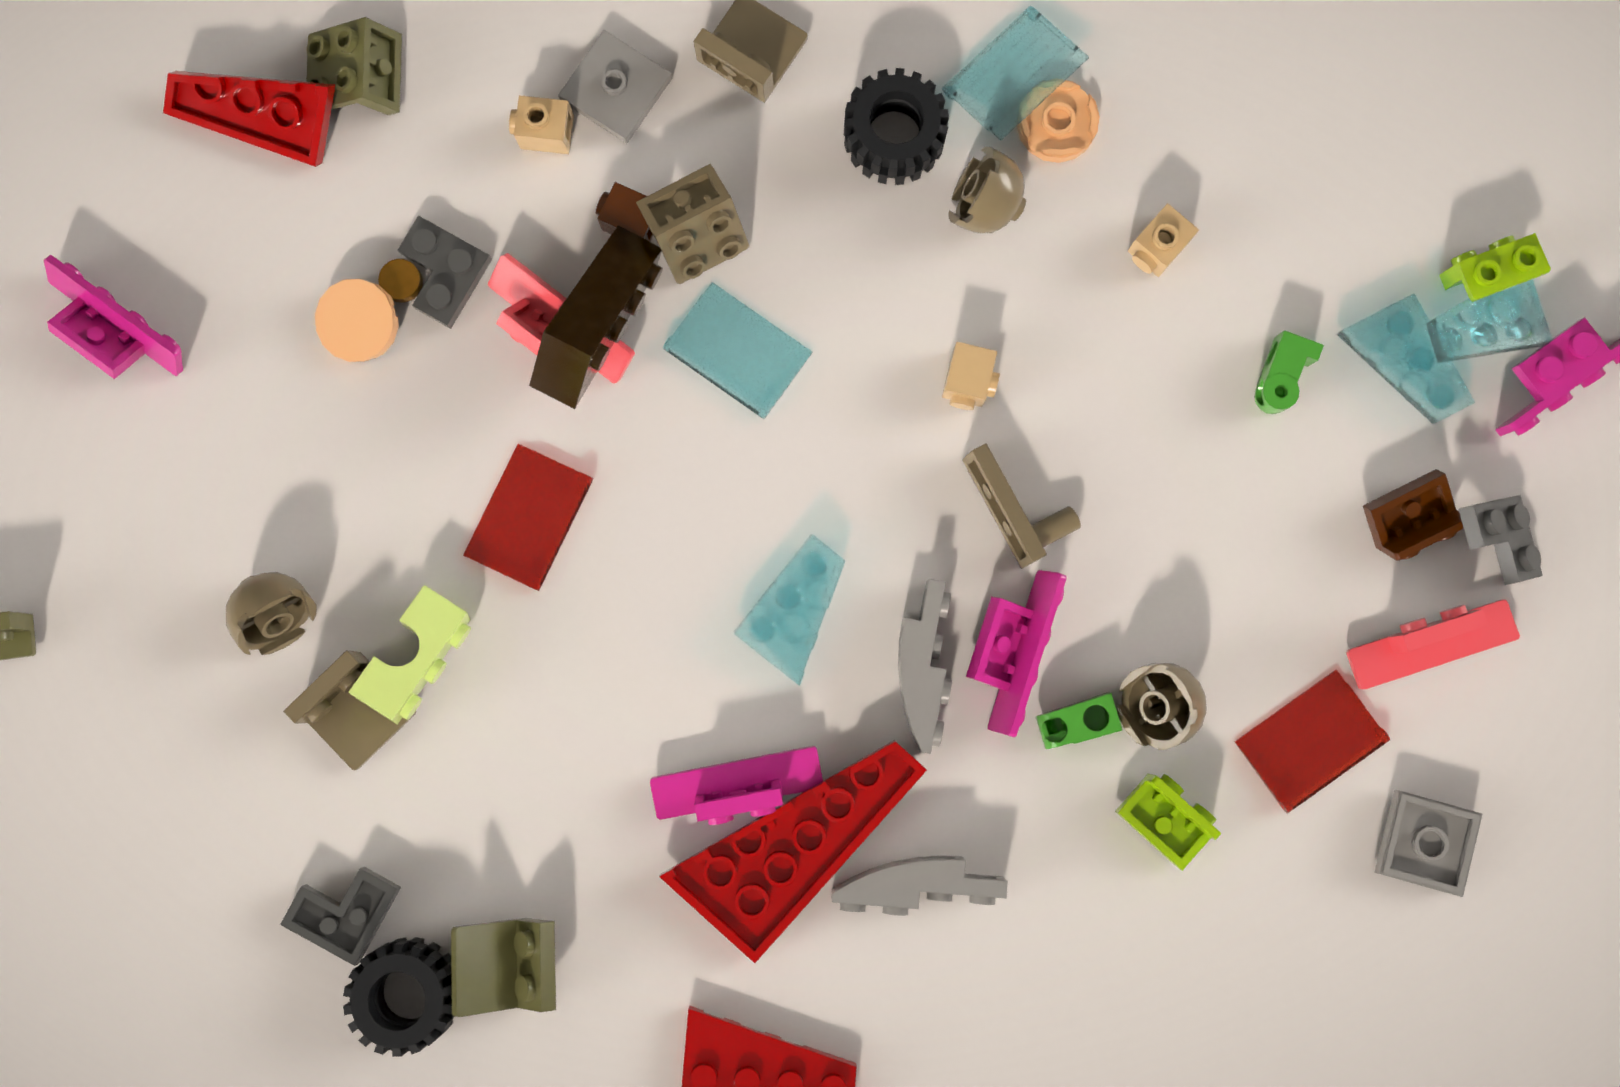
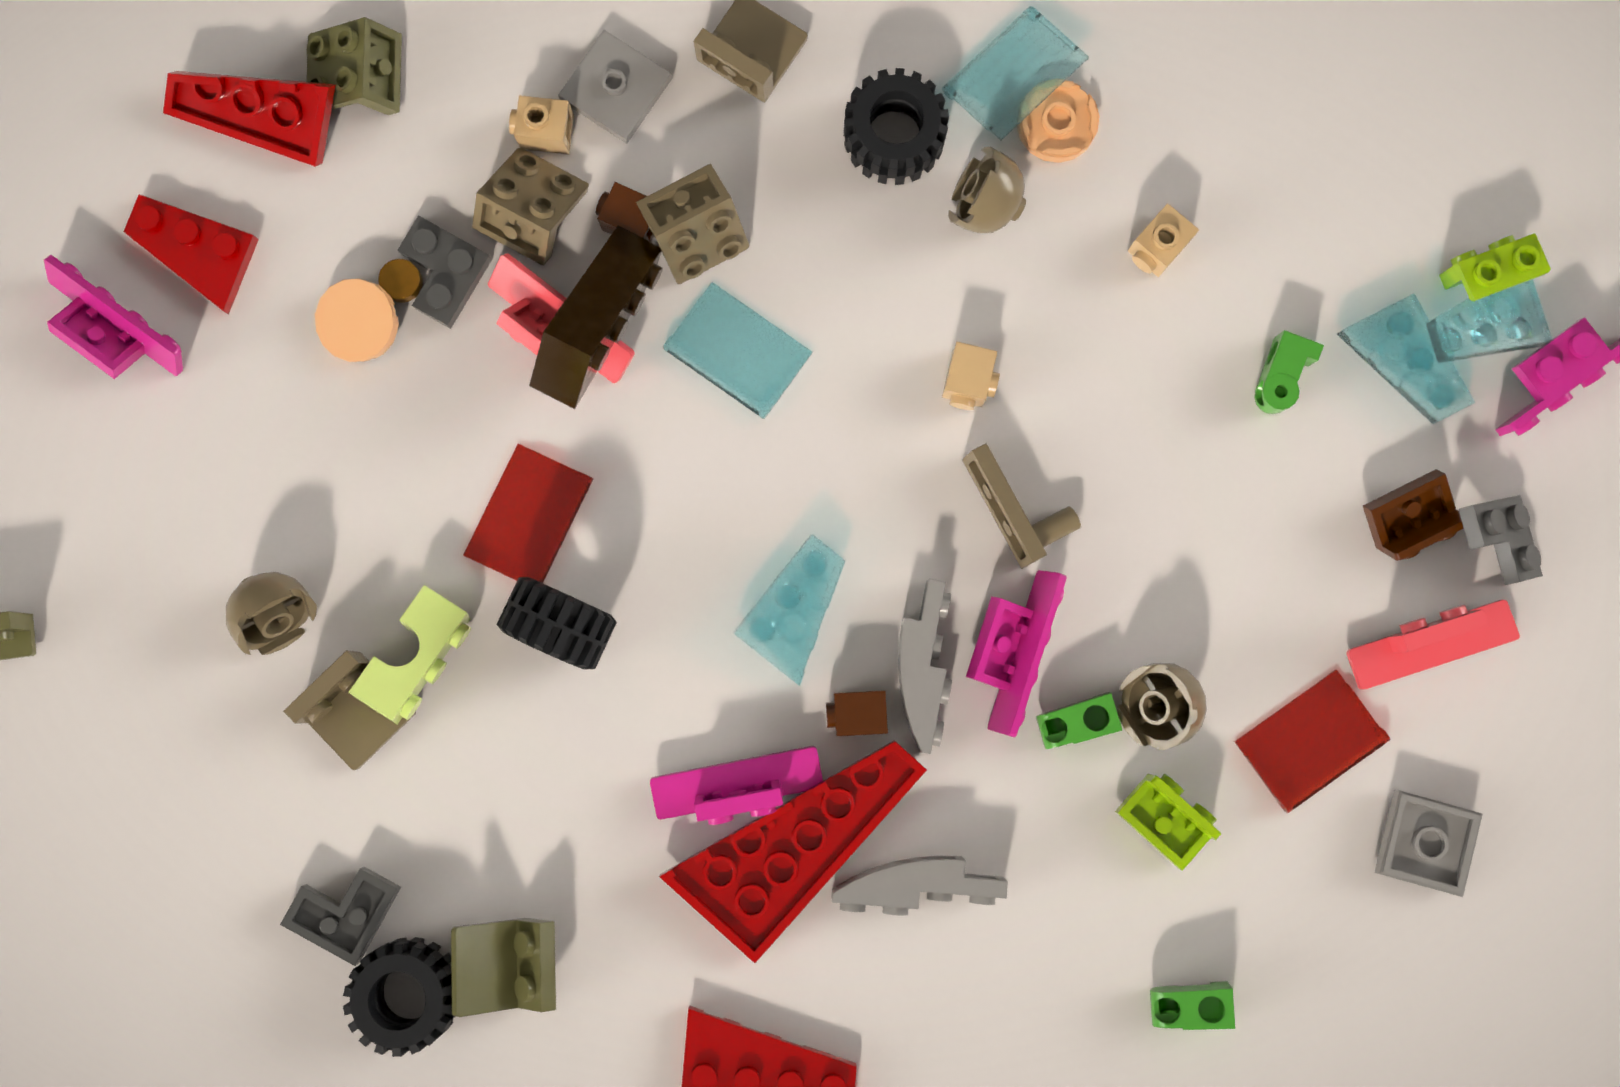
none -> red wing [123,194,259,315]
none -> dark tan bracket [472,148,589,266]
none -> black tyre [496,577,617,670]
none -> reddish brown brick [826,691,888,736]
none -> bright green leg [1150,981,1235,1030]

